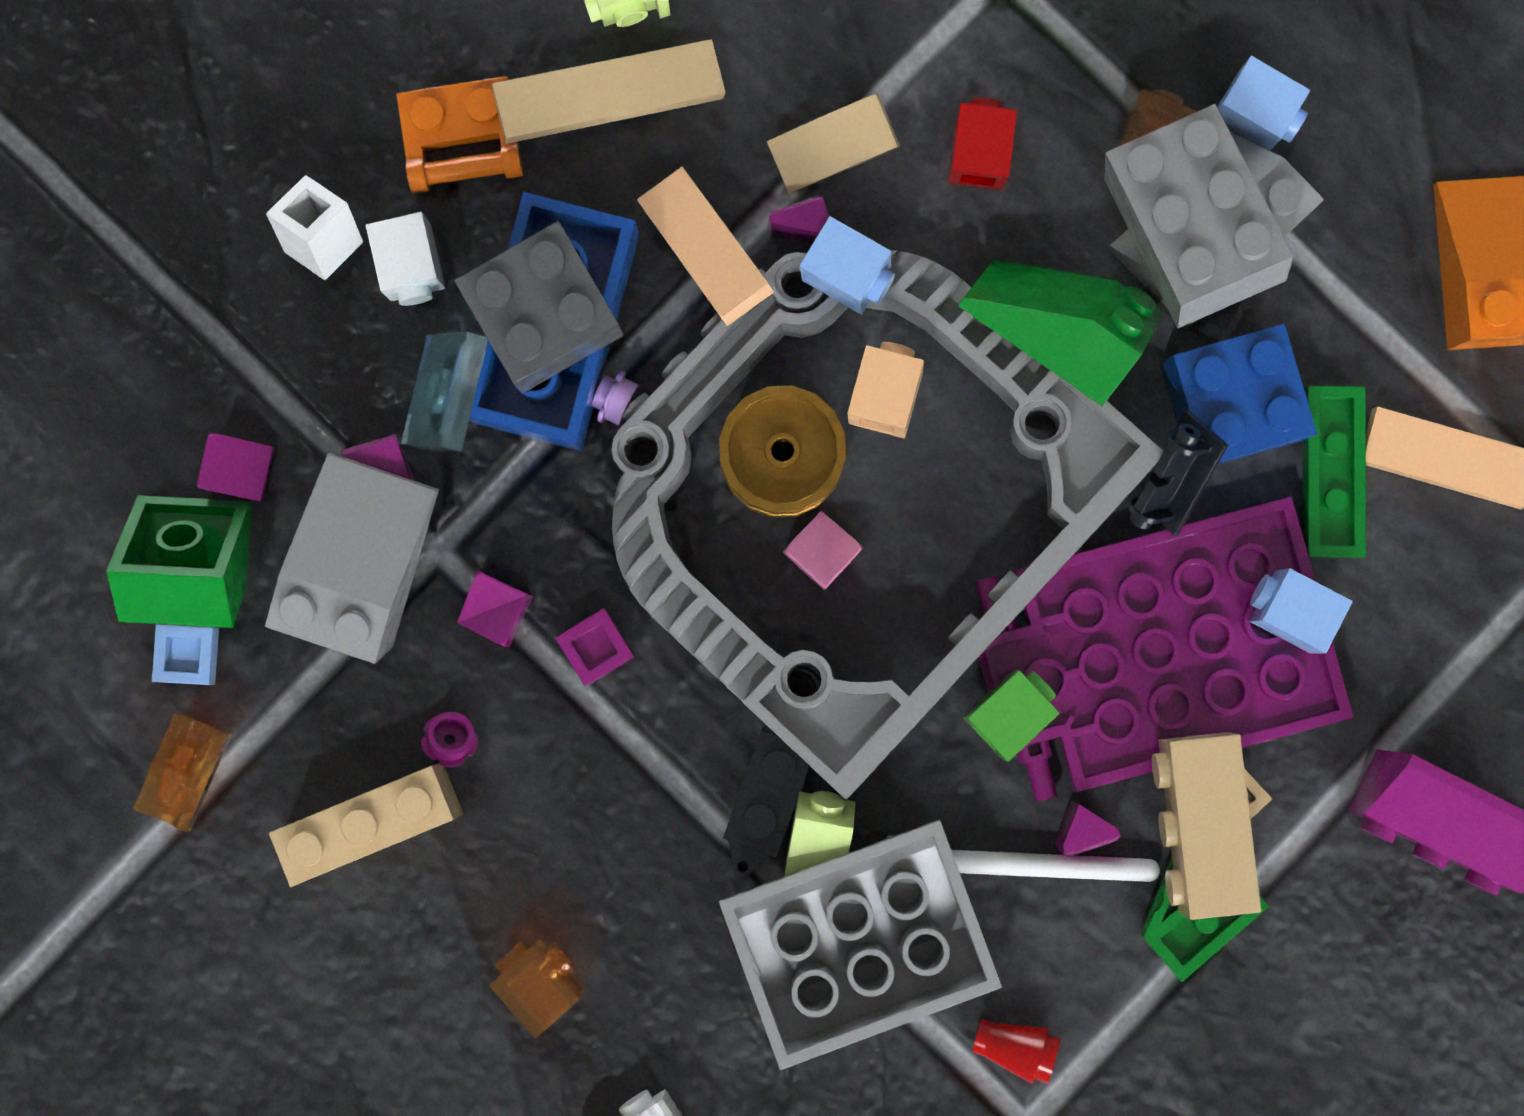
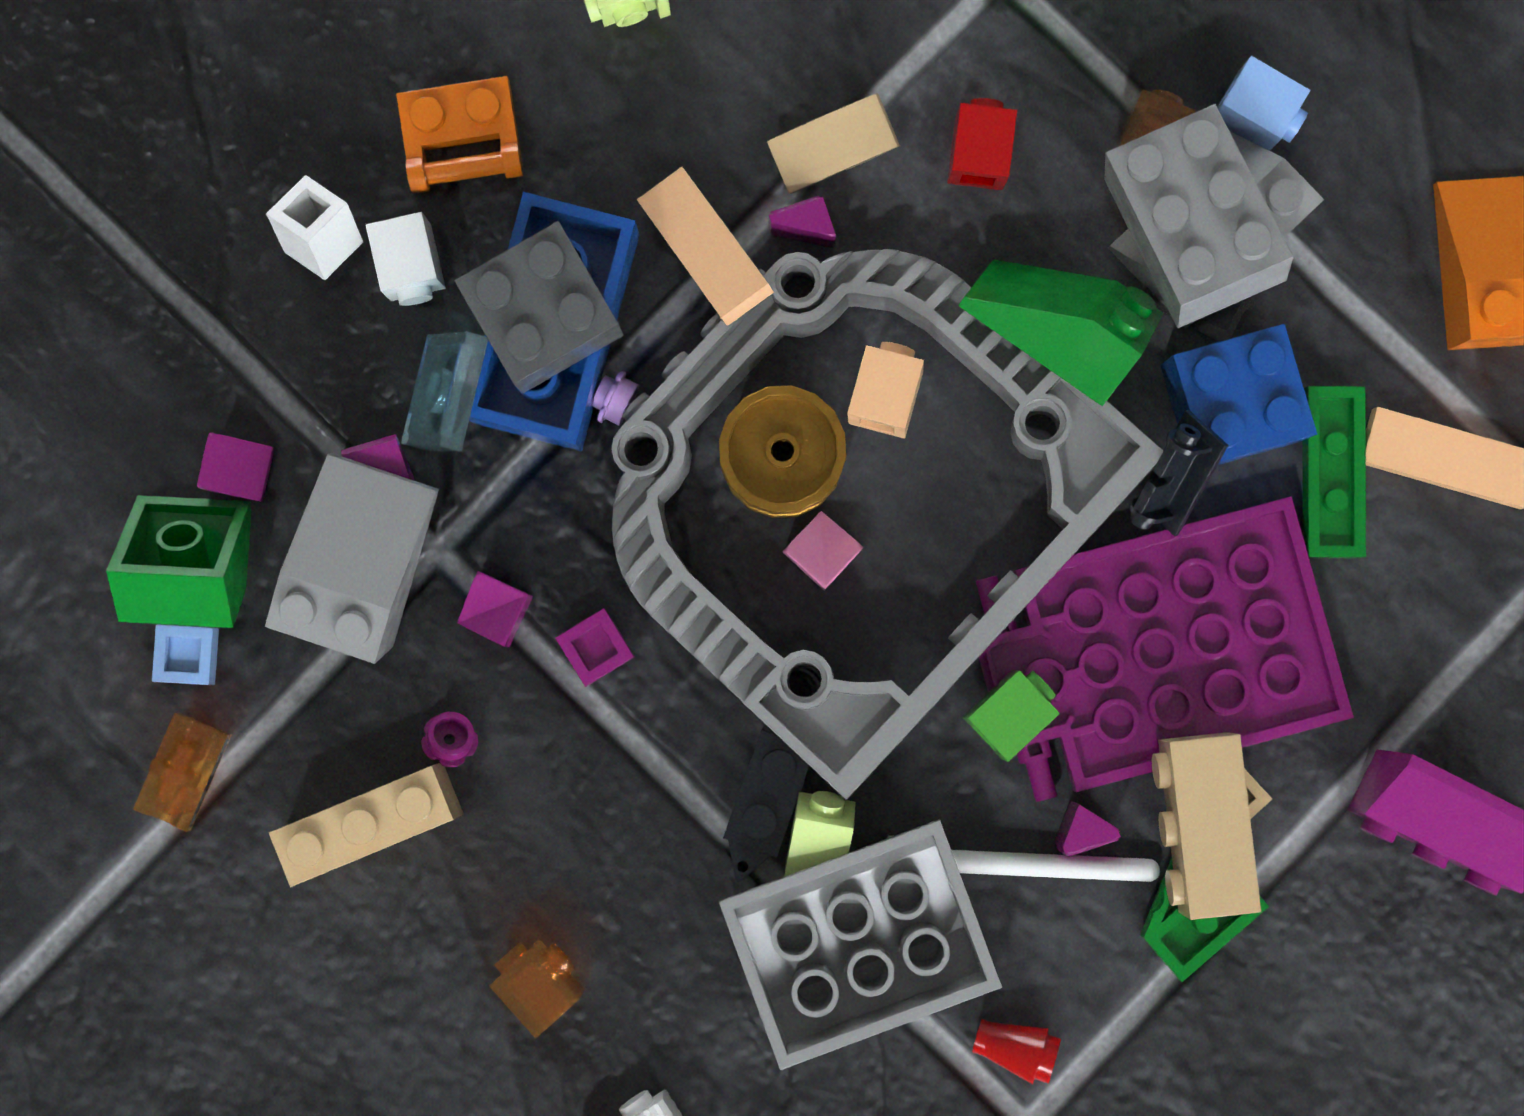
tan tile [492,39,726,144] -> none
light blue brick [799,216,895,315] -> none
light blue brick [1249,568,1353,654] -> none

